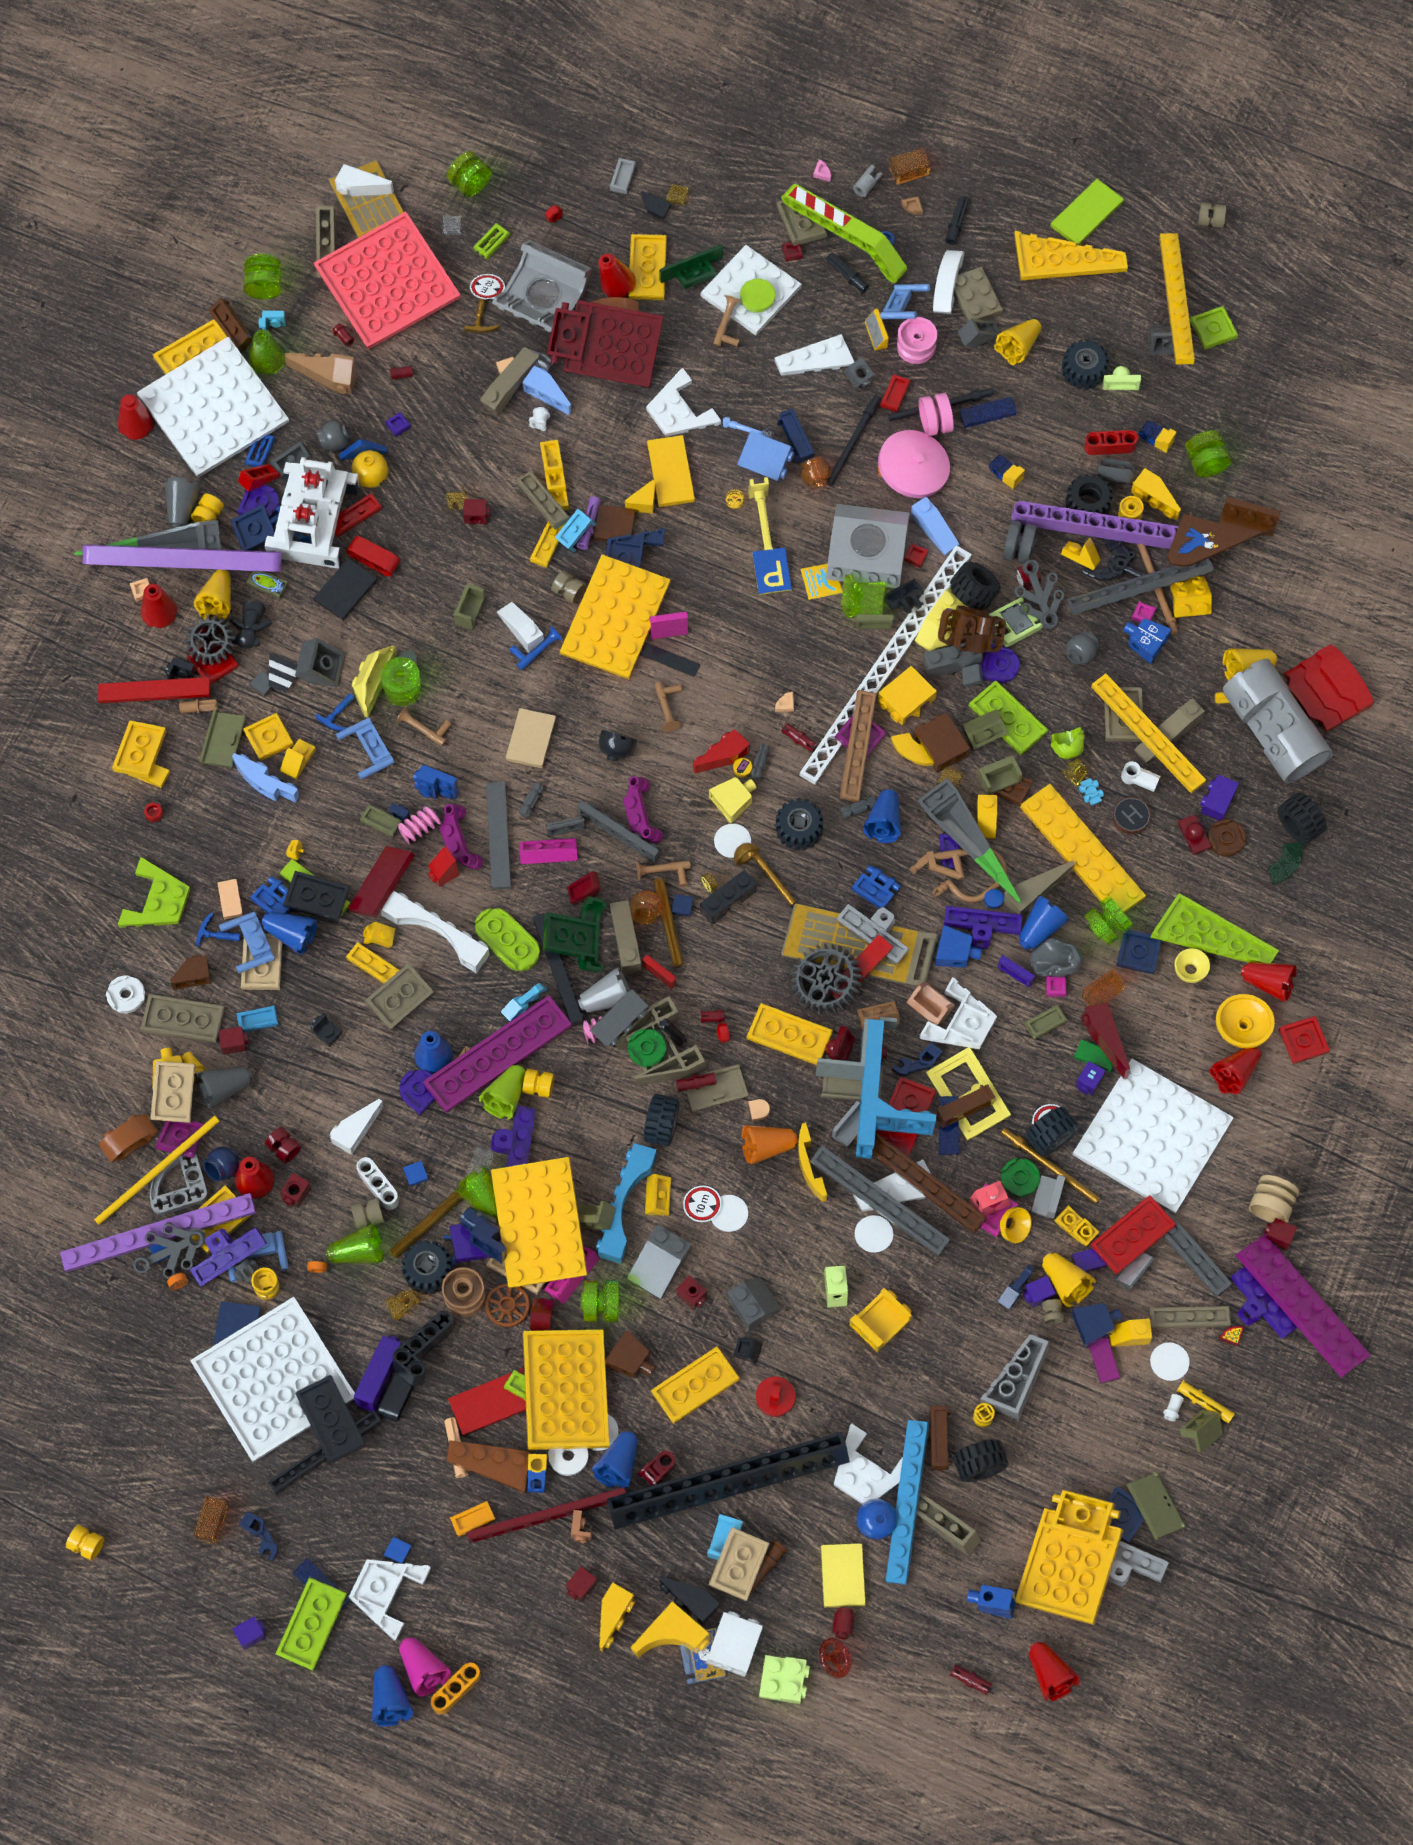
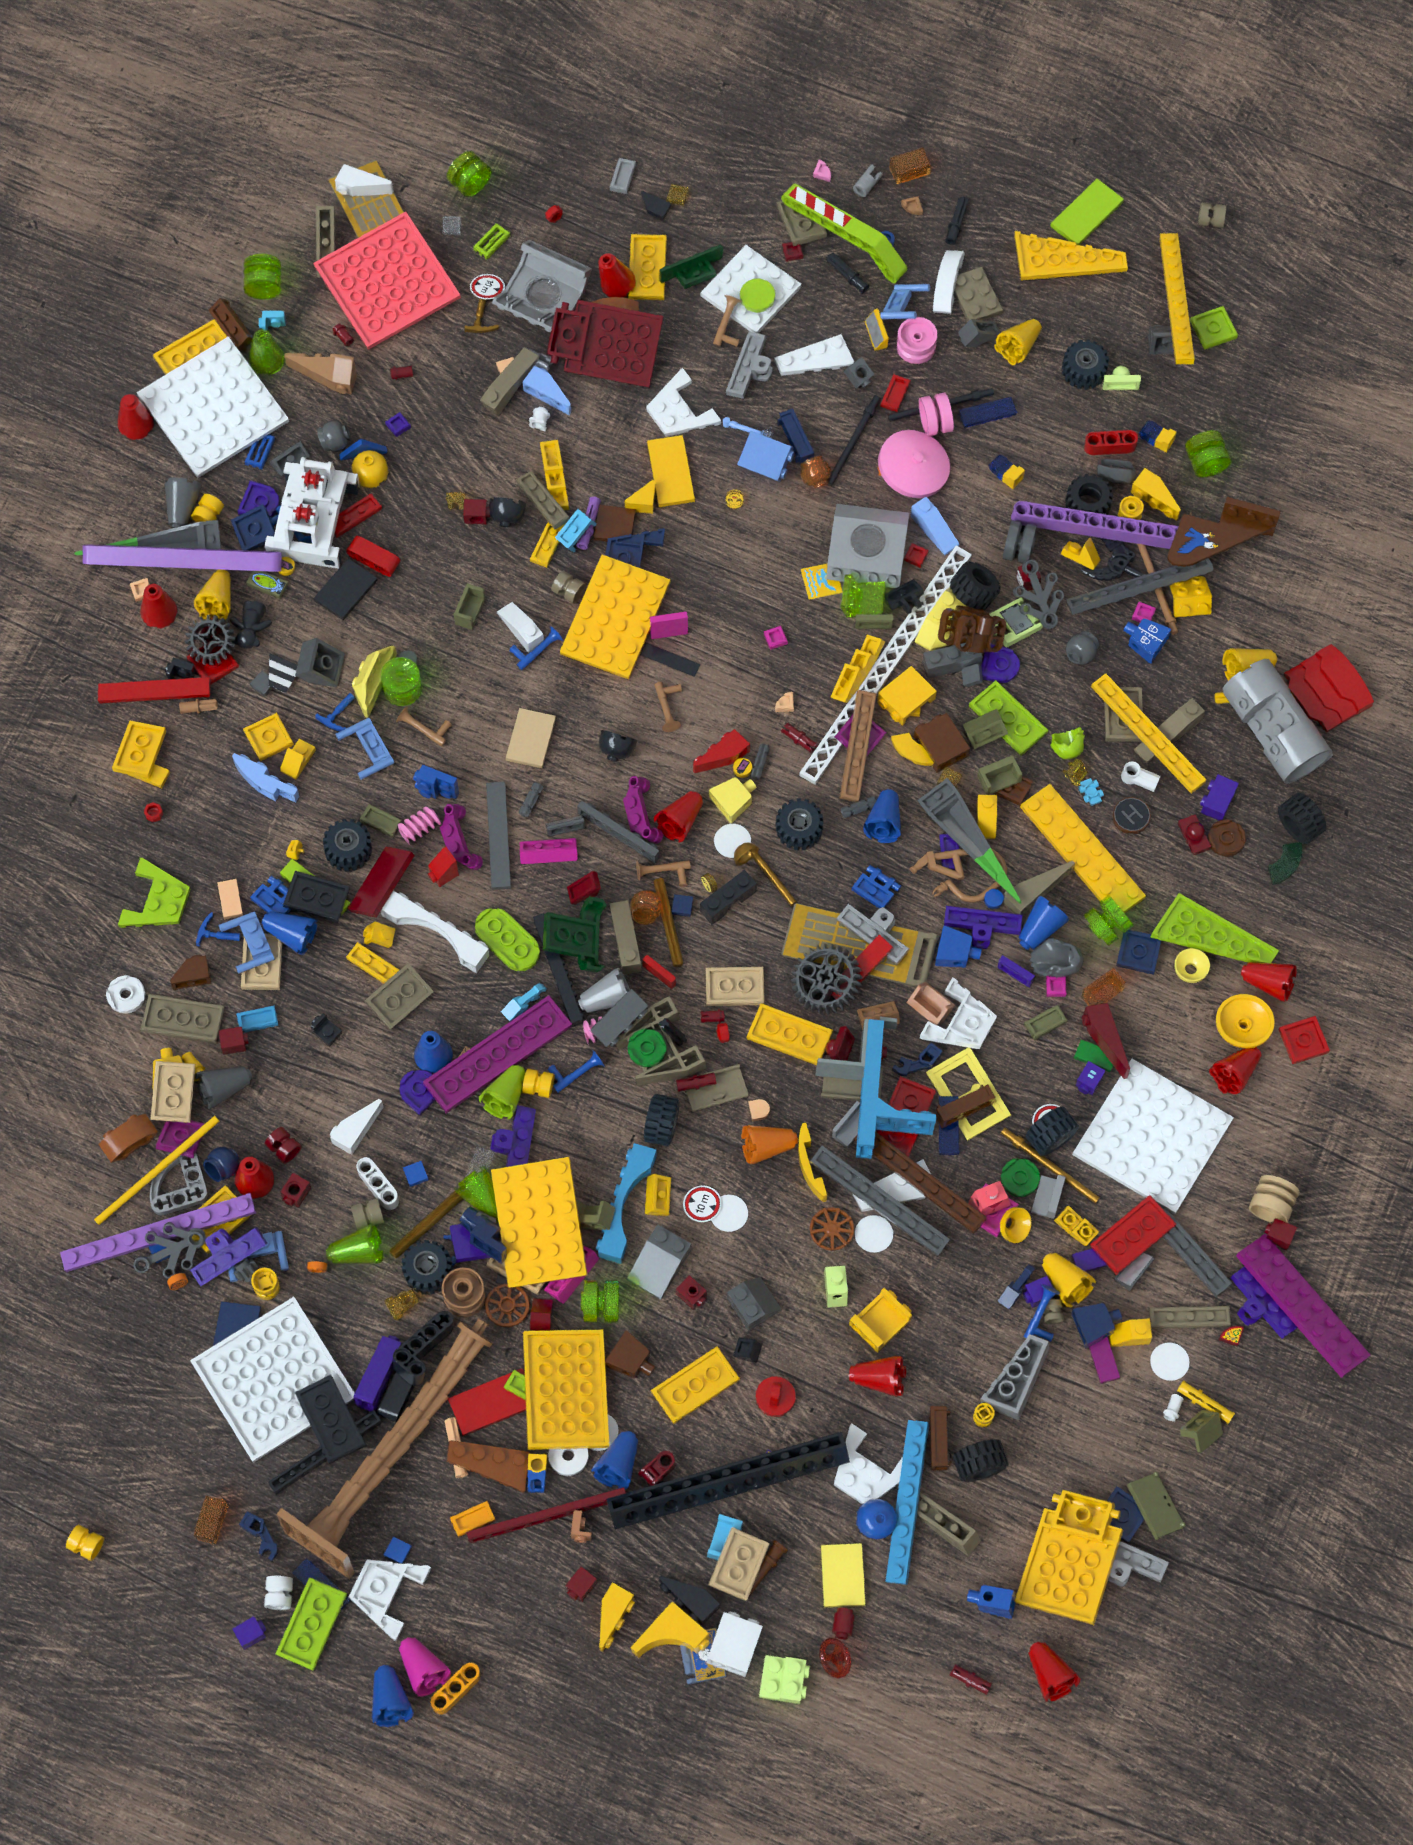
olive door [199,710,246,769] -> none
red slope [238,464,280,492] -> none
dark blue plate [389,803,410,823] -> none
piece [748,477,792,595] -> none
none -> white wheel [264,1576,293,1610]
none -> medium nougat plant [276,1318,493,1579]
none -> yellow tile [278,557,295,576]
none -> black wheel [323,819,372,871]
none -> black cylinder [489,497,526,528]
none -> blue piece [548,1050,605,1093]
none -> red cone [654,791,703,842]
none -> tan tile [706,967,764,1006]
none -> light grey plate [726,331,773,399]
none -> dark pink tile [764,626,788,650]
none -> dark orange wheel [810,1208,854,1251]
none -> yellow slope [831,635,885,703]
none -> red cone [849,1356,906,1396]
none -> blue piece [1024,1284,1060,1342]

